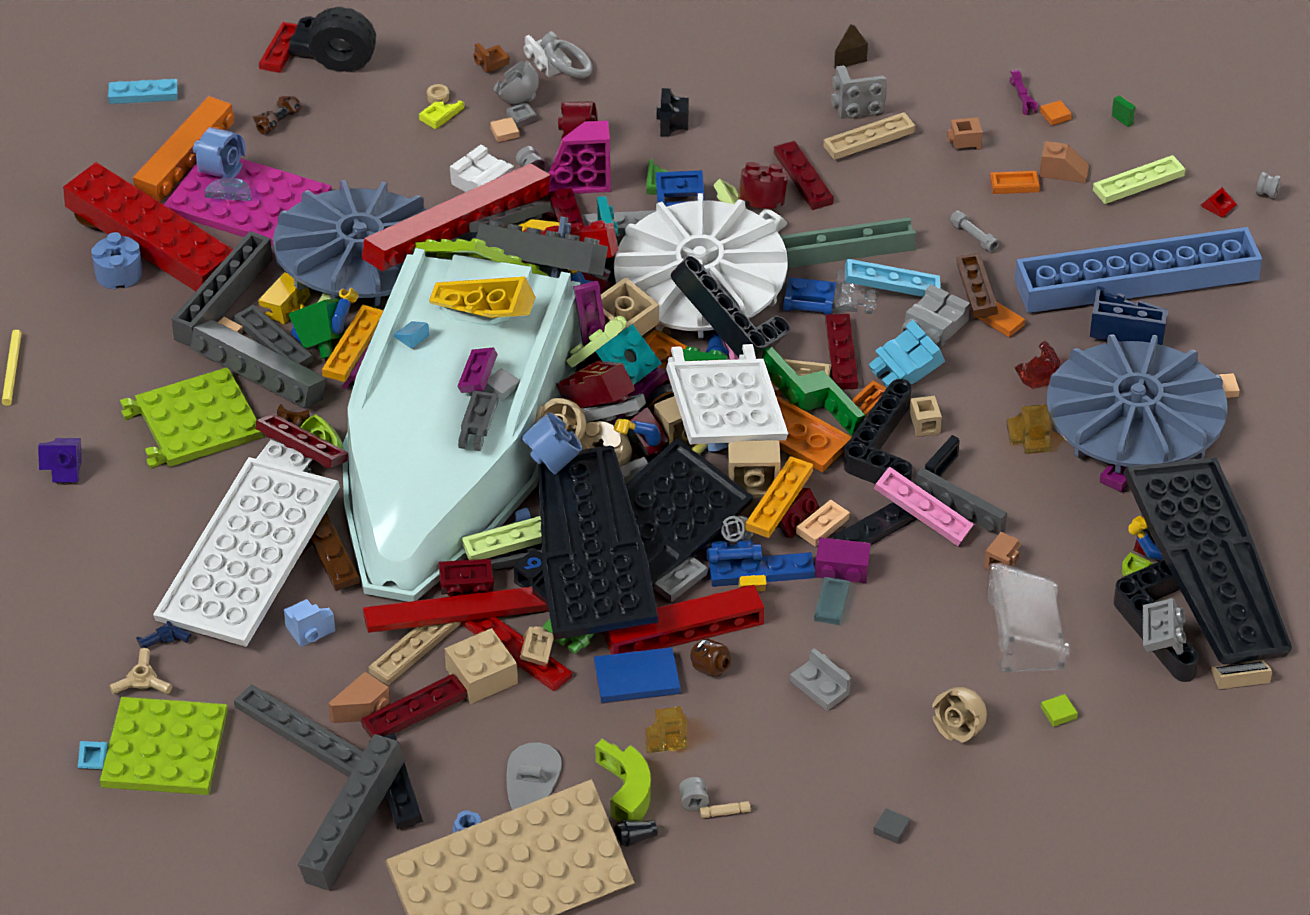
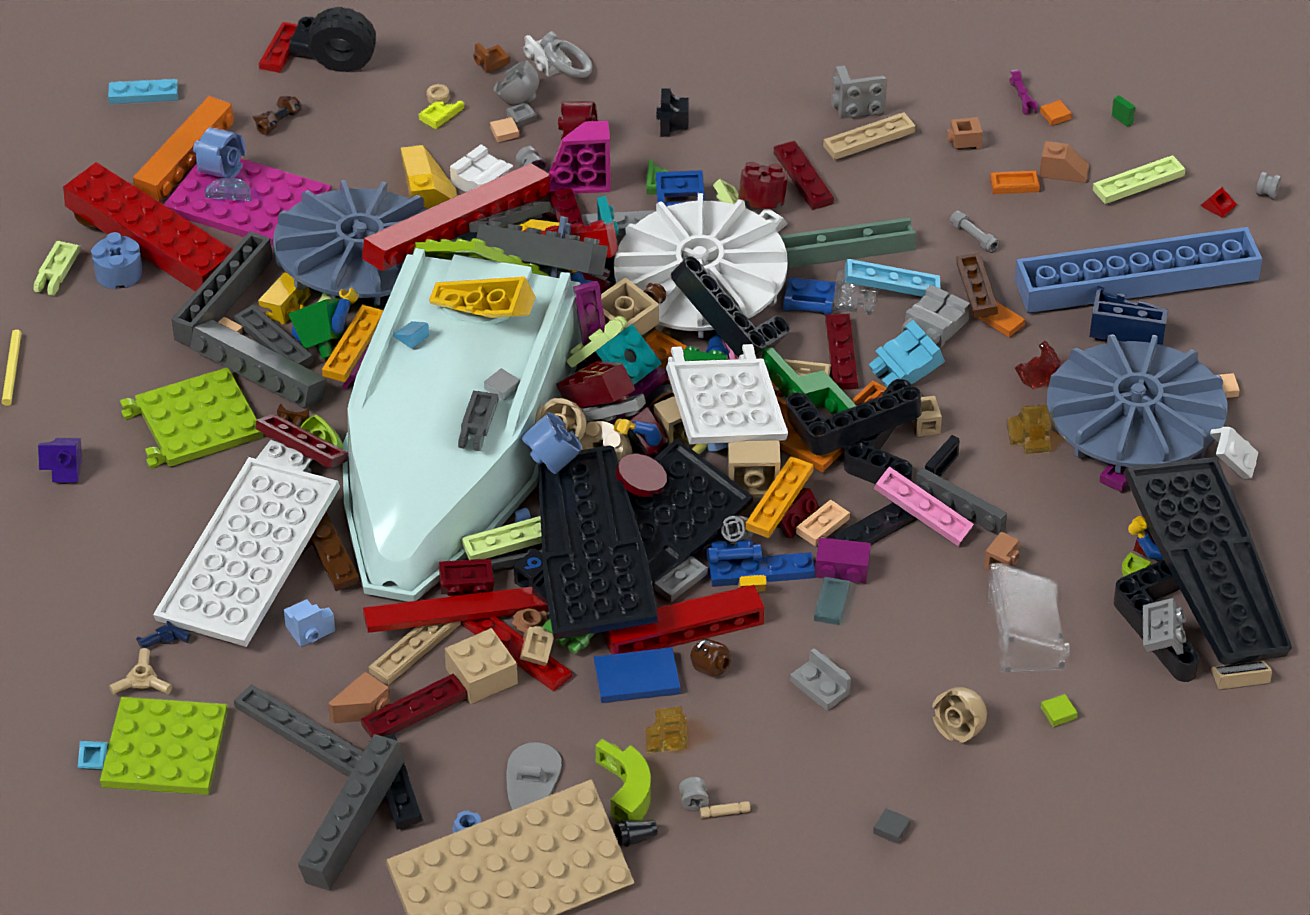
magenta plate [457,347,498,393] -> none
dark brown slope [834,24,868,69] -> none
none -> yellowish green hinge [33,241,80,296]
none -> yellow wedge [400,145,457,210]
none -> nougat animal [512,609,548,633]
none -> tile [616,454,667,497]
none -> reddish brown plate [644,283,666,304]
none -> black beam [786,386,922,455]
none -> white bracket [1210,426,1258,479]

